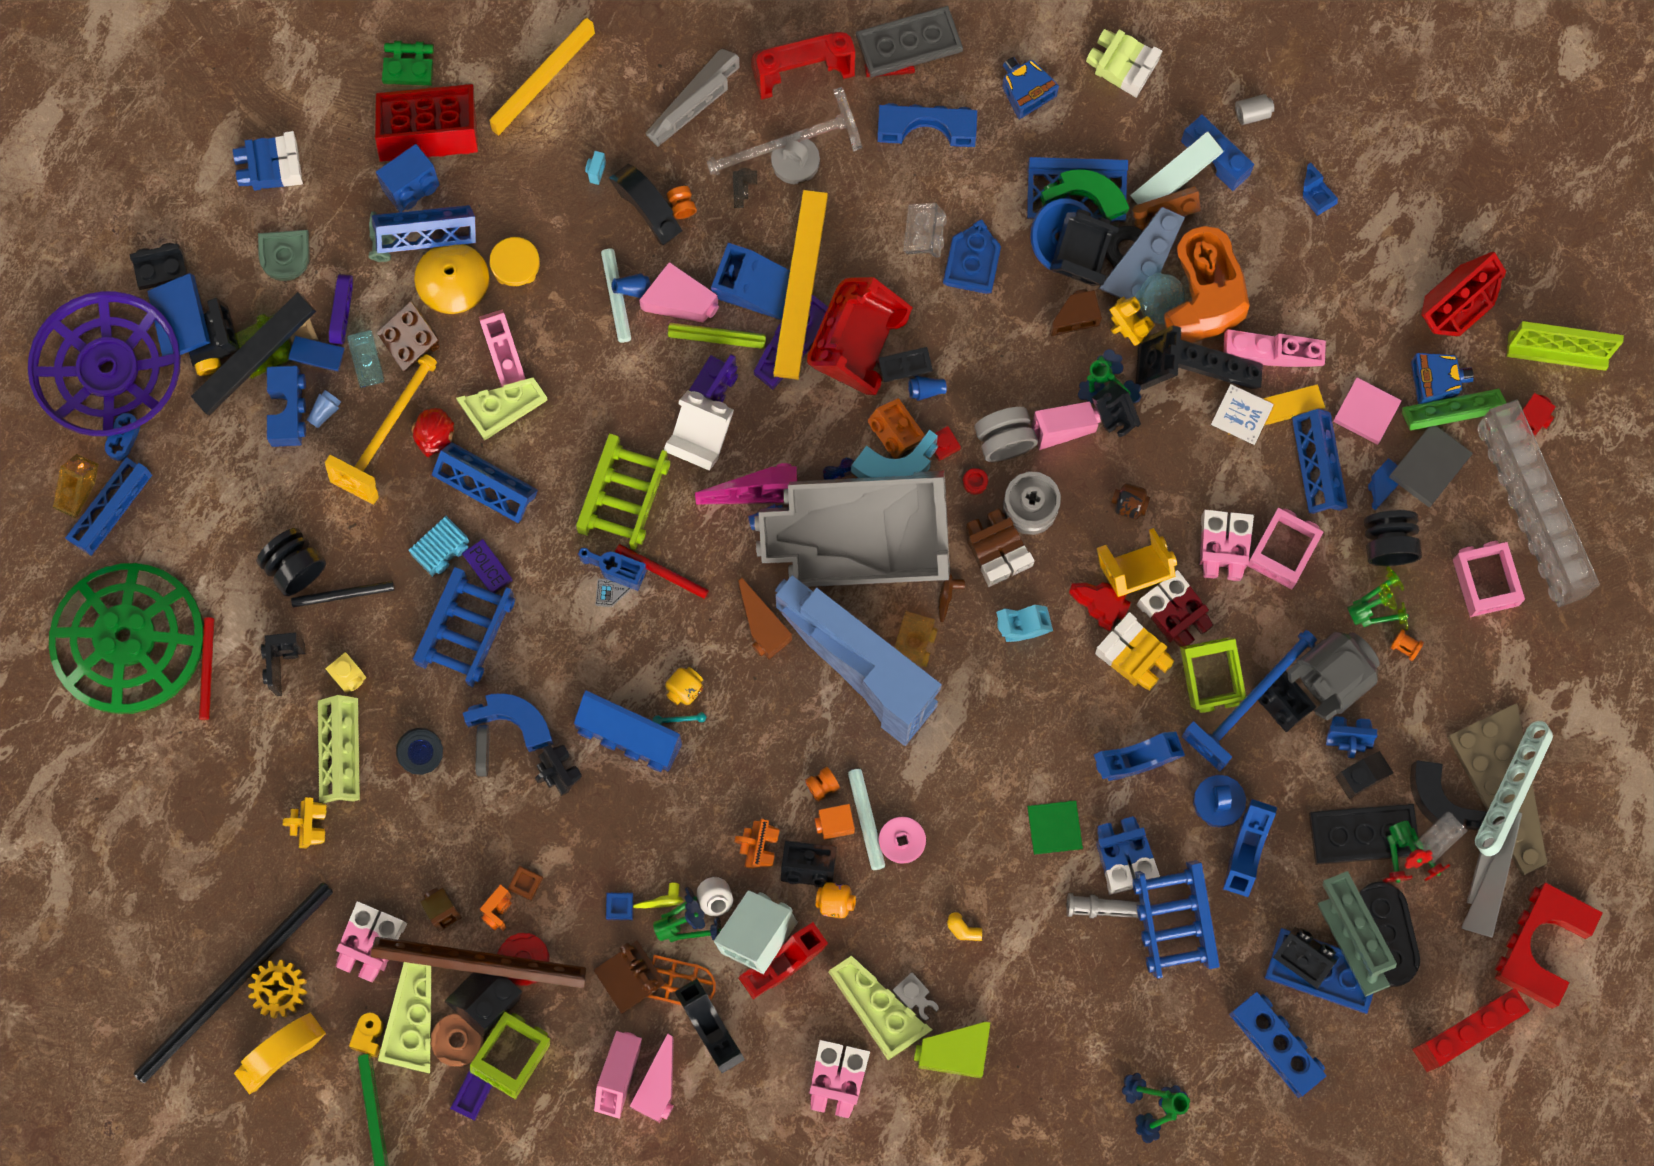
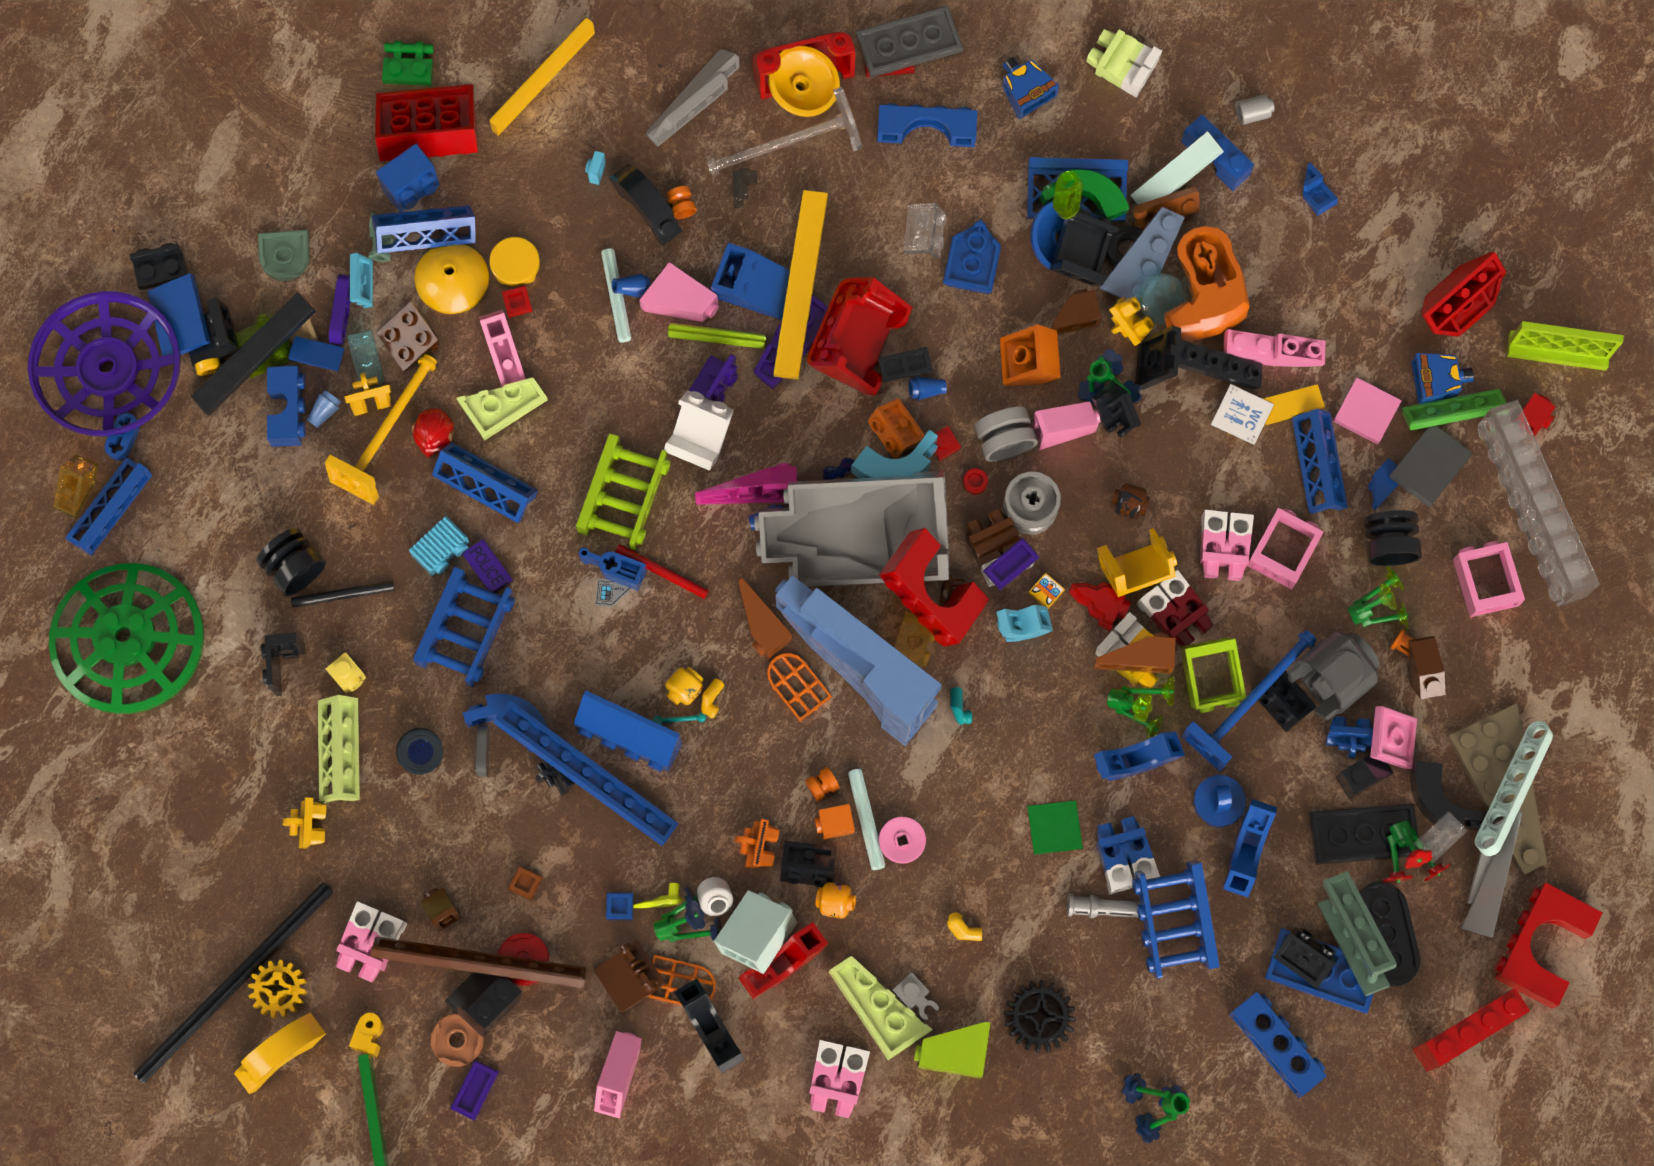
red bar [199,617,214,720] -> none
blue hips [232,131,303,191] -> none
yellowish green wing [378,962,431,1074] -> none
lime window [470,1012,550,1100] -> none
orange bracket [480,884,512,931] -> none
bright pink slope [630,1034,674,1123] -> none
light grey tile [771,135,820,184] -> none
none -> yellow hips [344,372,392,416]
none -> medium azure tile [350,253,373,308]
none -> blue plate [493,700,679,846]
none -> red plate [502,286,533,318]
none -> yellow arm [701,678,724,718]
none -> orange window [767,653,832,722]
none -> yellow dish [768,46,840,117]
none -> red arch [879,528,989,647]
none -> teal arm [950,687,972,725]
none -> dark purple tile [983,538,1039,591]
none -> orange slope [1000,324,1061,386]
none -> black gear [1004,980,1076,1053]
none -> tile [1029,573,1065,609]
none -> clear neon green piece [1053,171,1083,219]
none -> dark orange slope [1093,633,1176,674]
none -> plant [1107,677,1175,740]
none -> bright pink tile [1370,706,1417,769]
none -> reddish brown slope [1408,636,1446,699]

